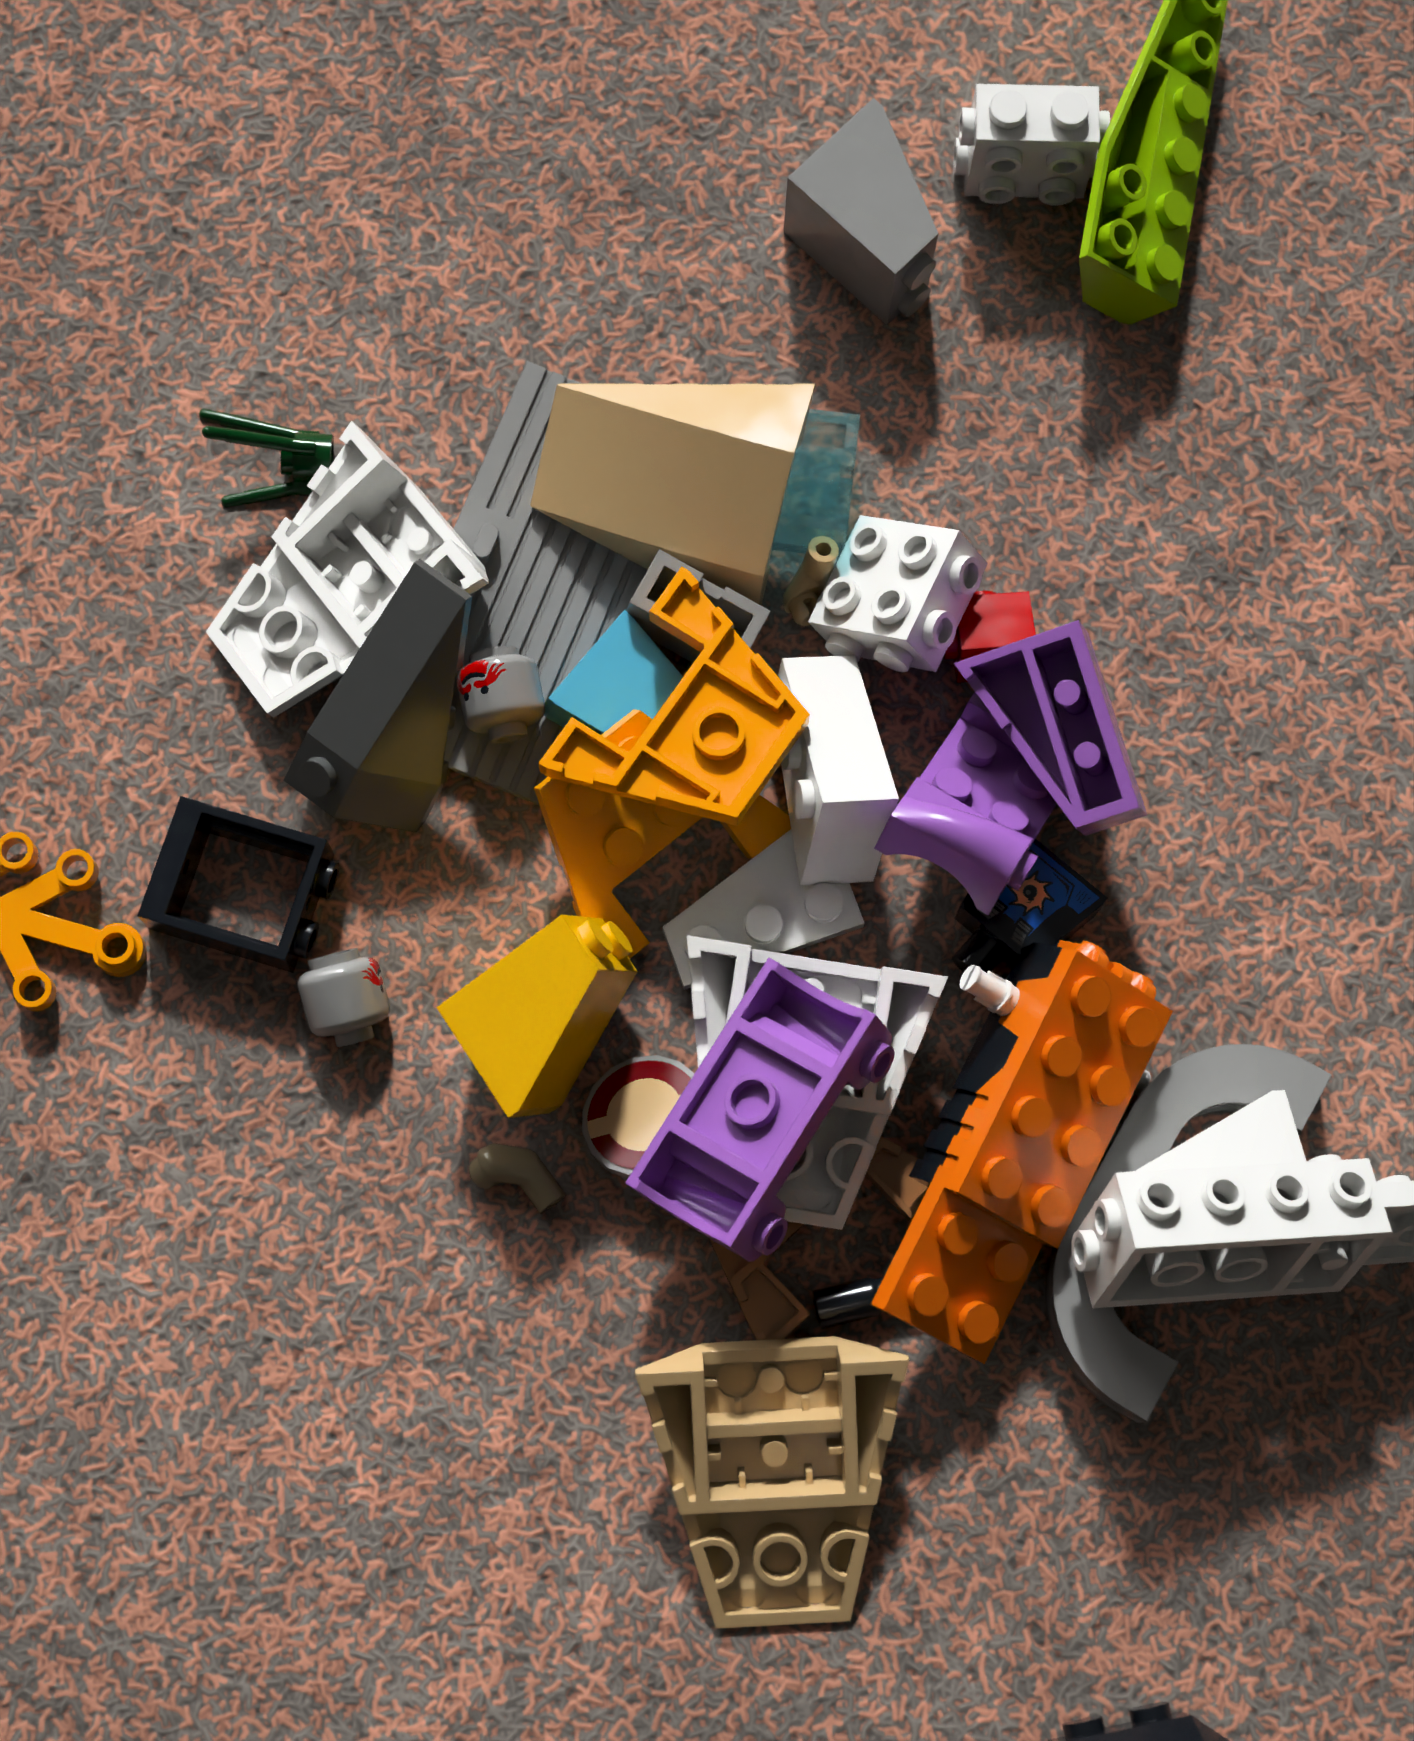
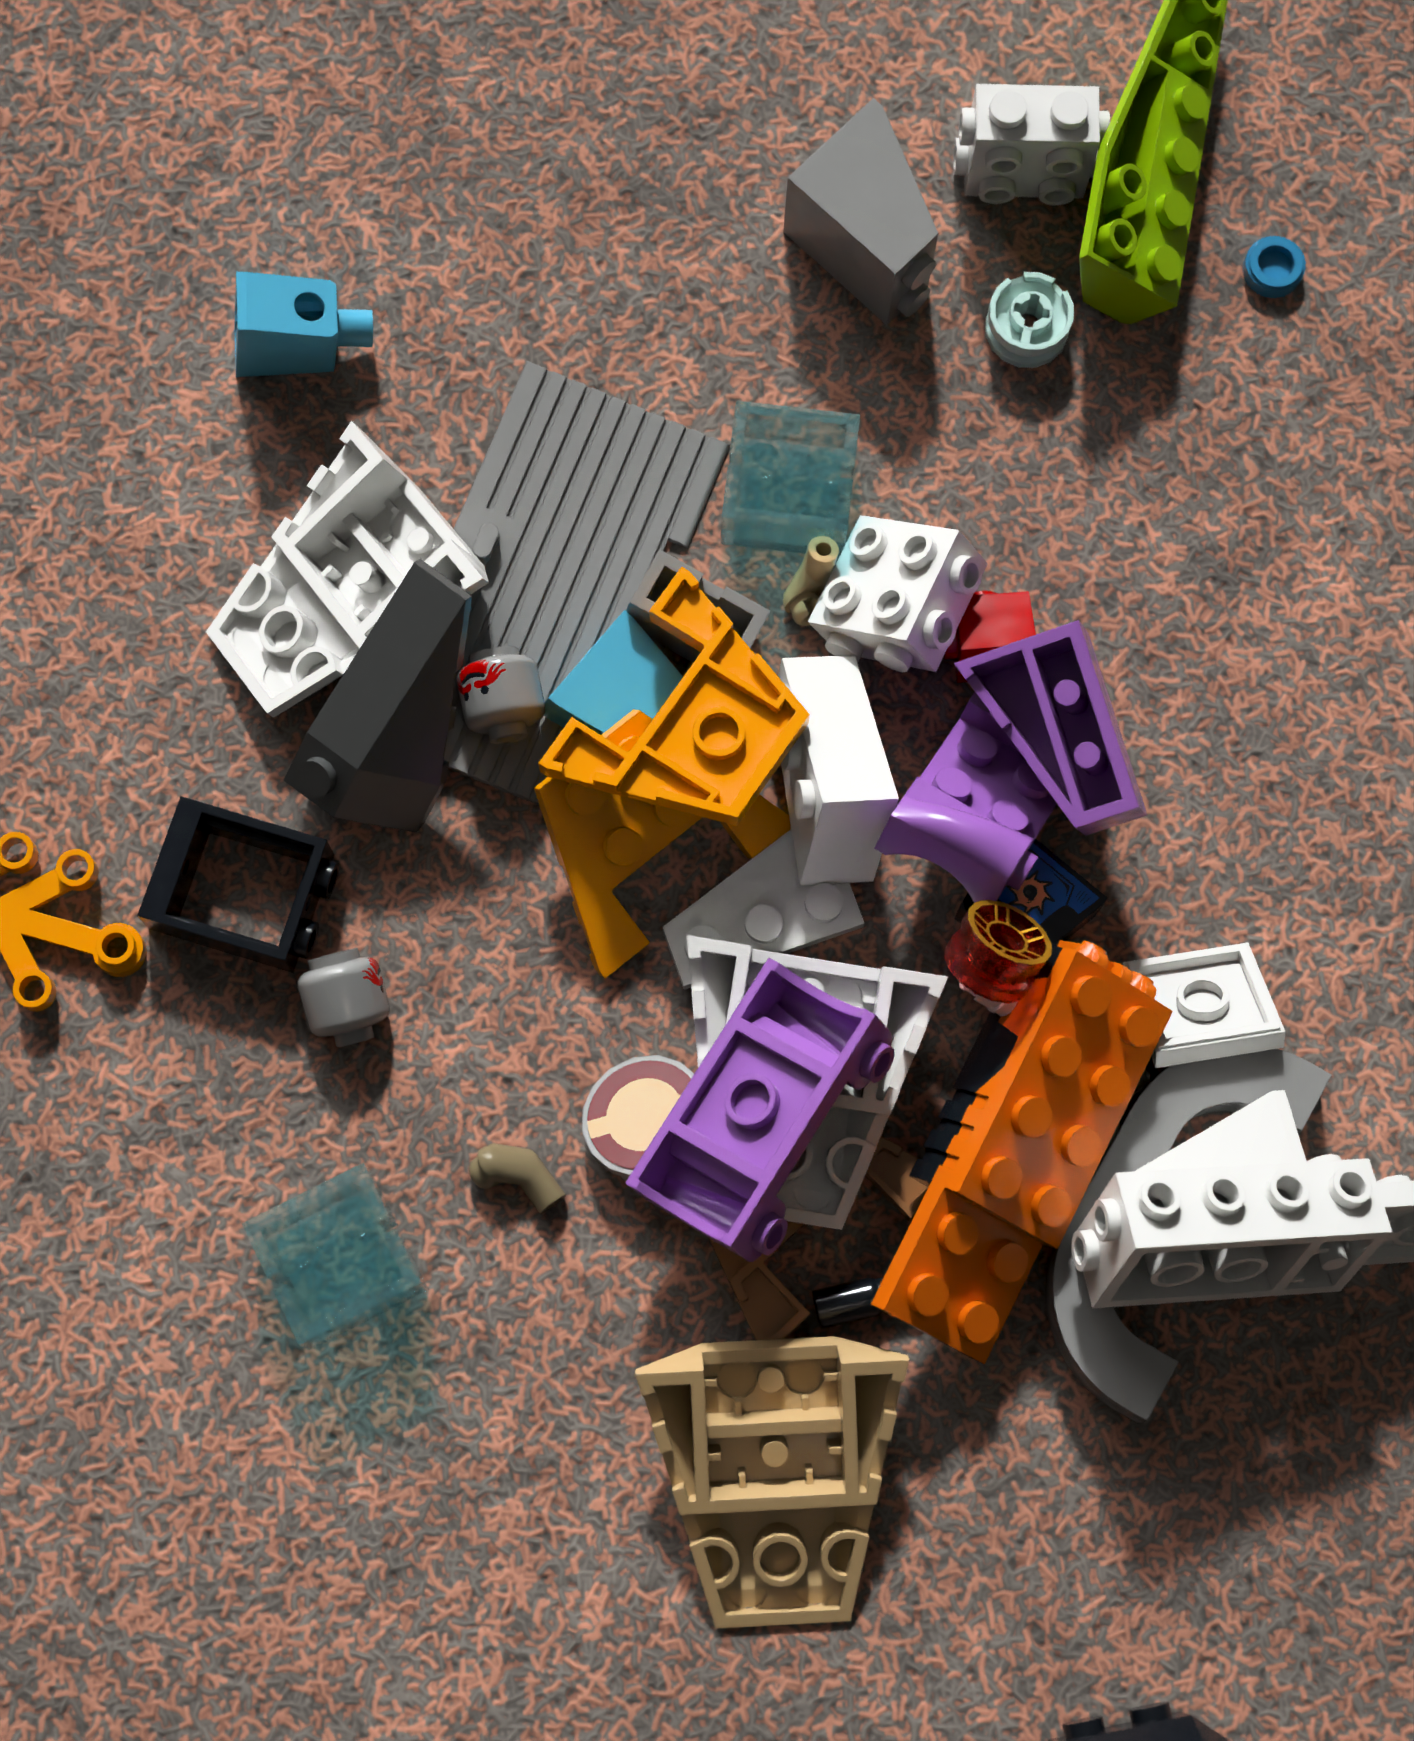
dark green plant [199,409,334,507] -> none
yellow slope [436,914,638,1118] -> none
tan wedge [530,383,816,605] -> none
none -> medium azure torso [234,272,373,377]
none -> clear light blue piece [242,1163,429,1350]
none -> clear red wheel [944,900,1052,1004]
none -> light aqua wheel [985,272,1074,368]
none -> white tile [1123,943,1285,1068]
none -> dark azure tile [1243,236,1306,298]

